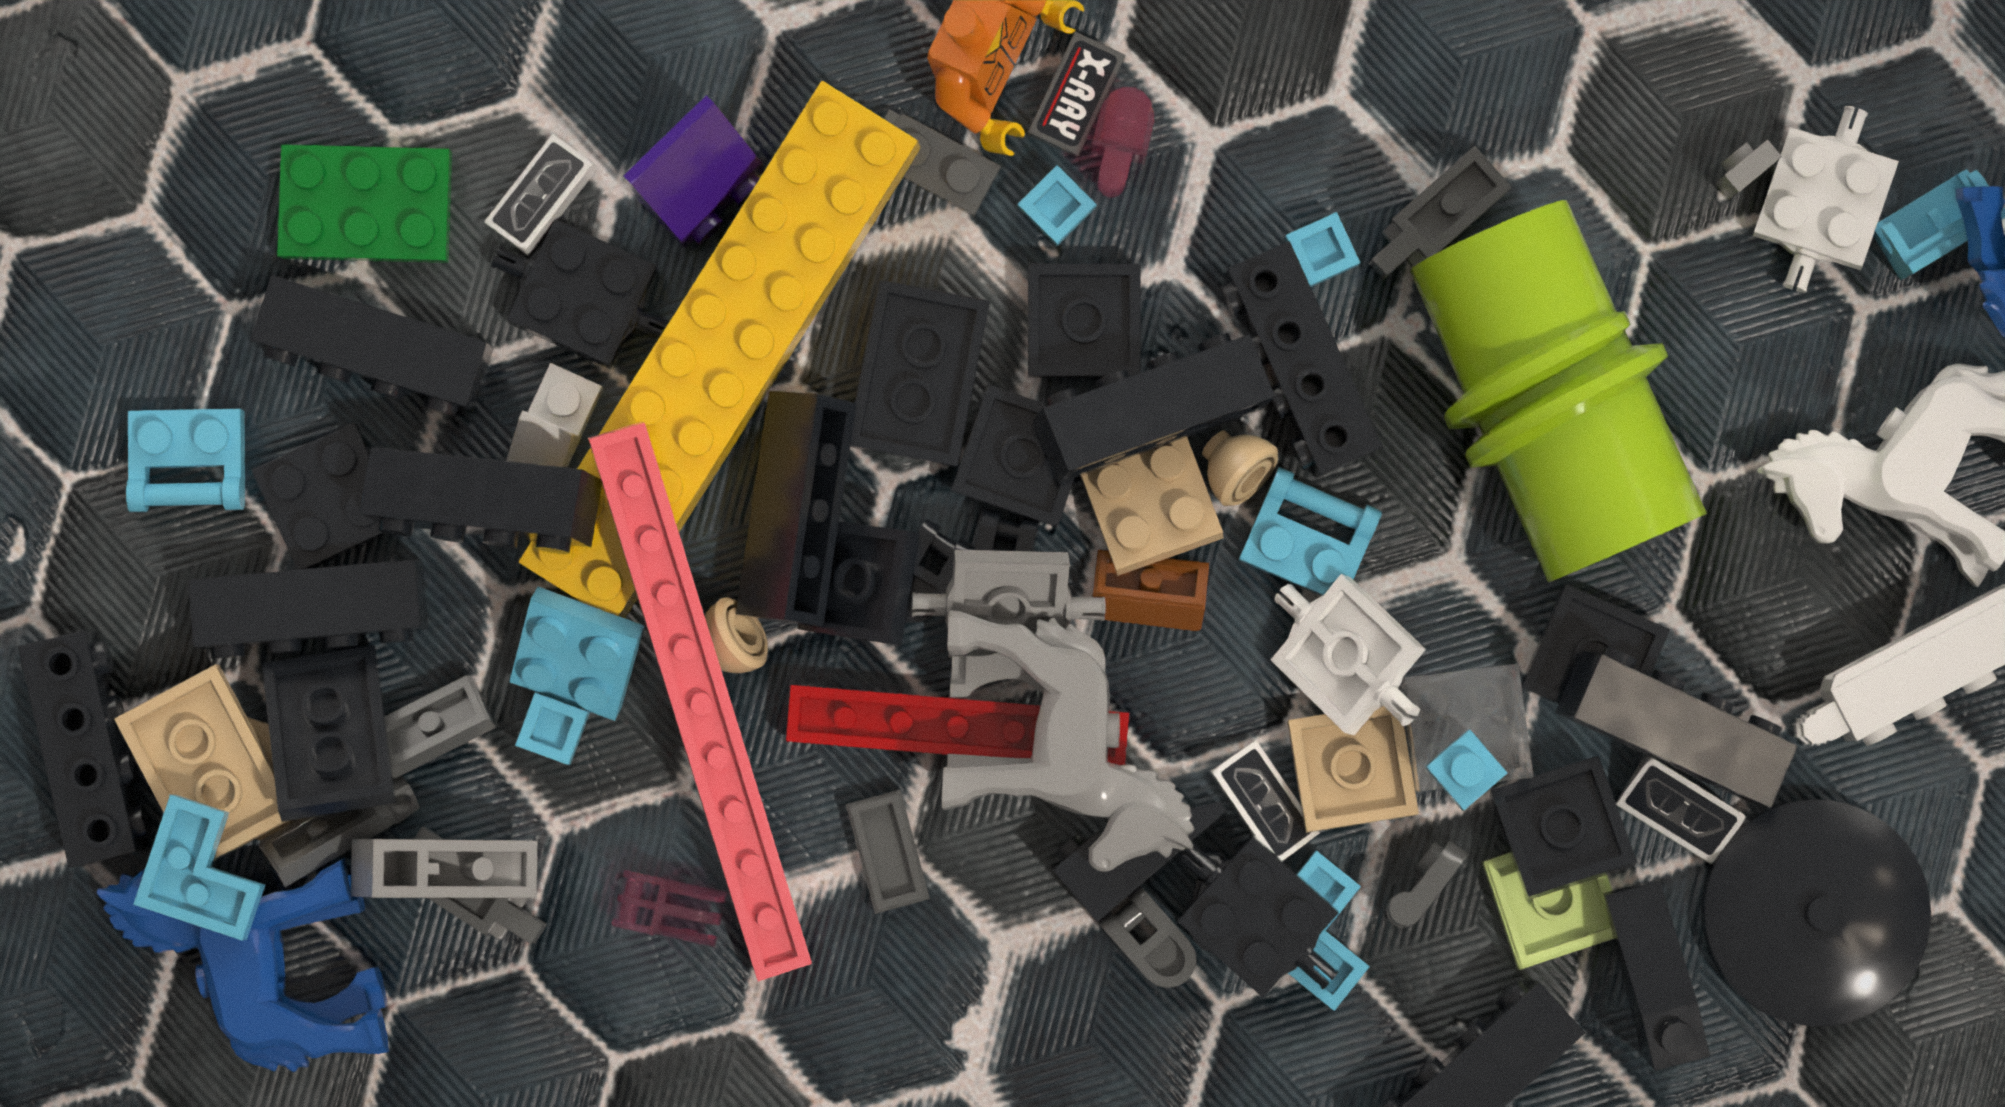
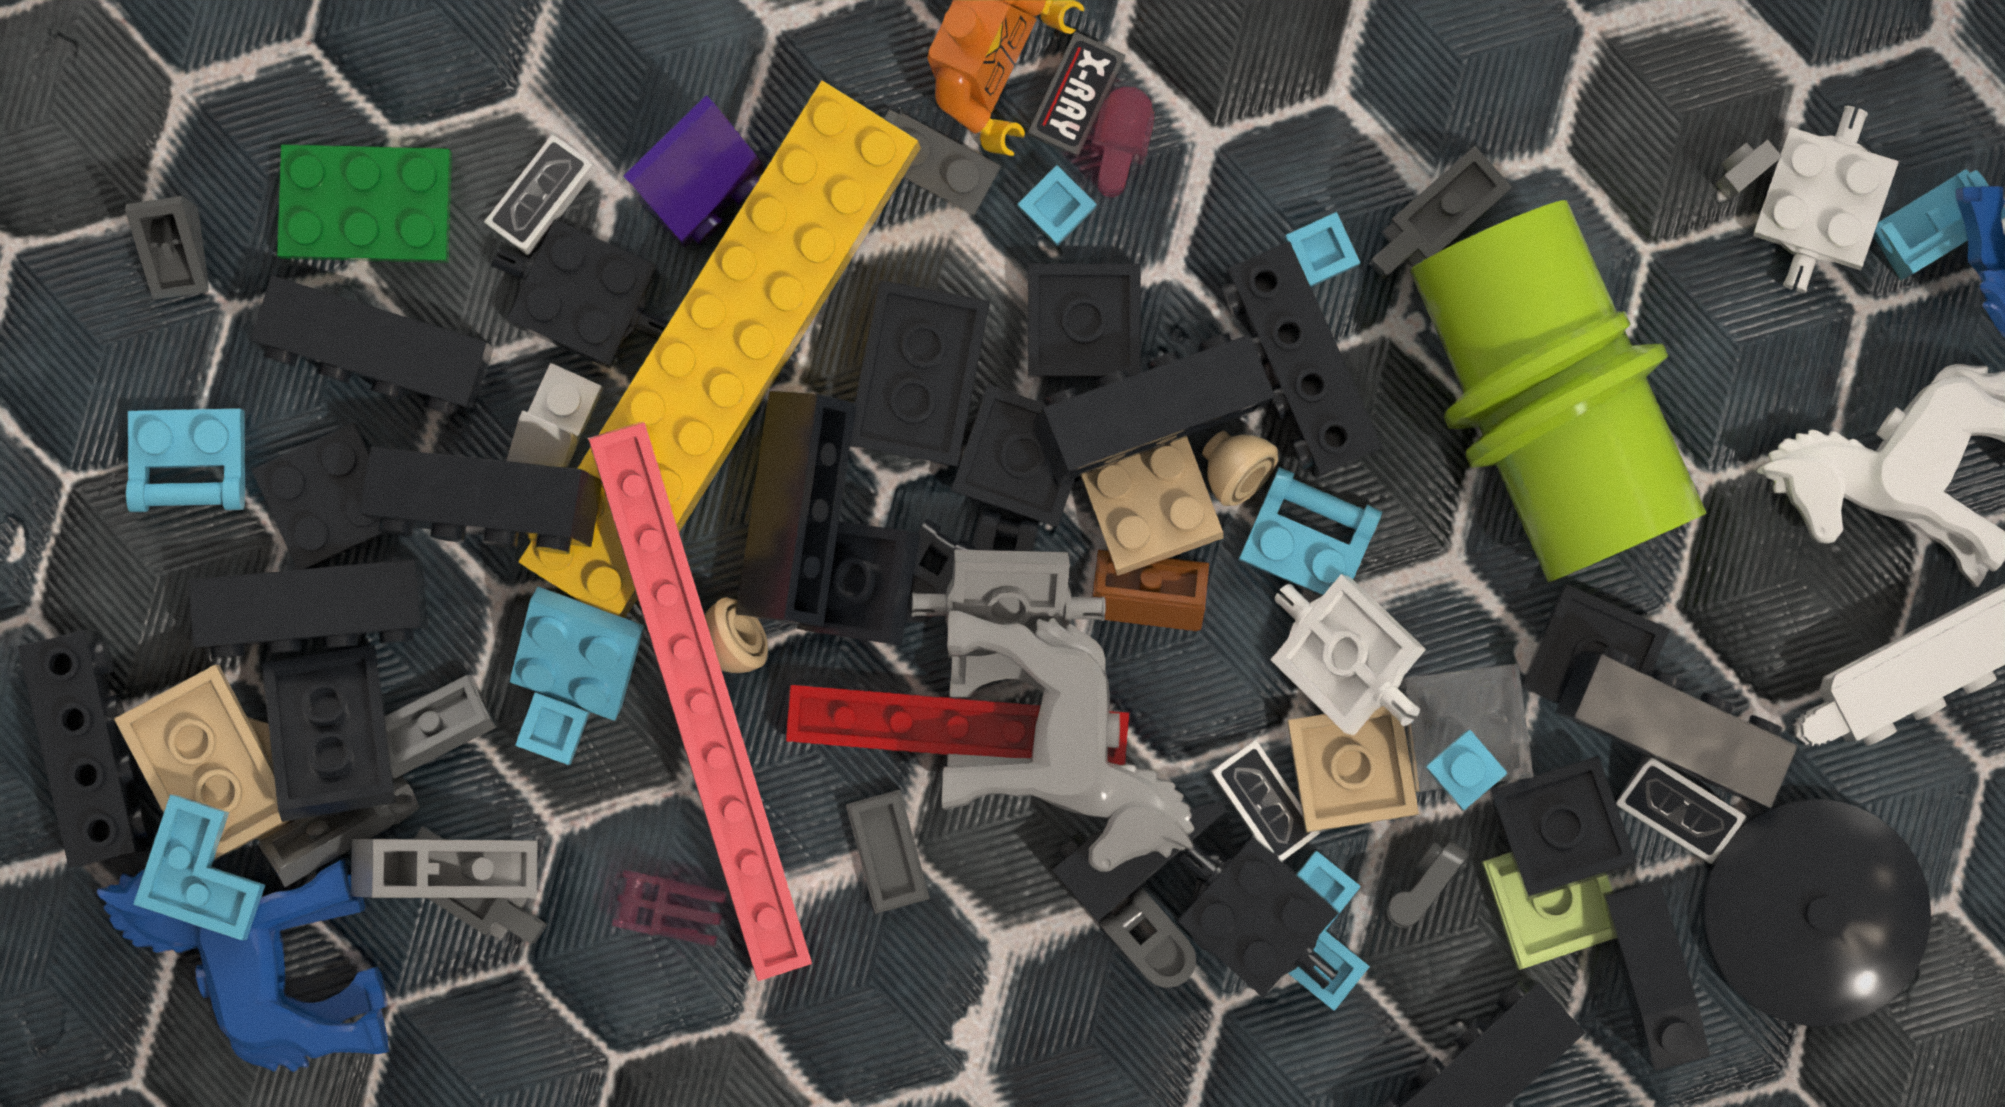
none -> dark grey slope [125,196,209,300]

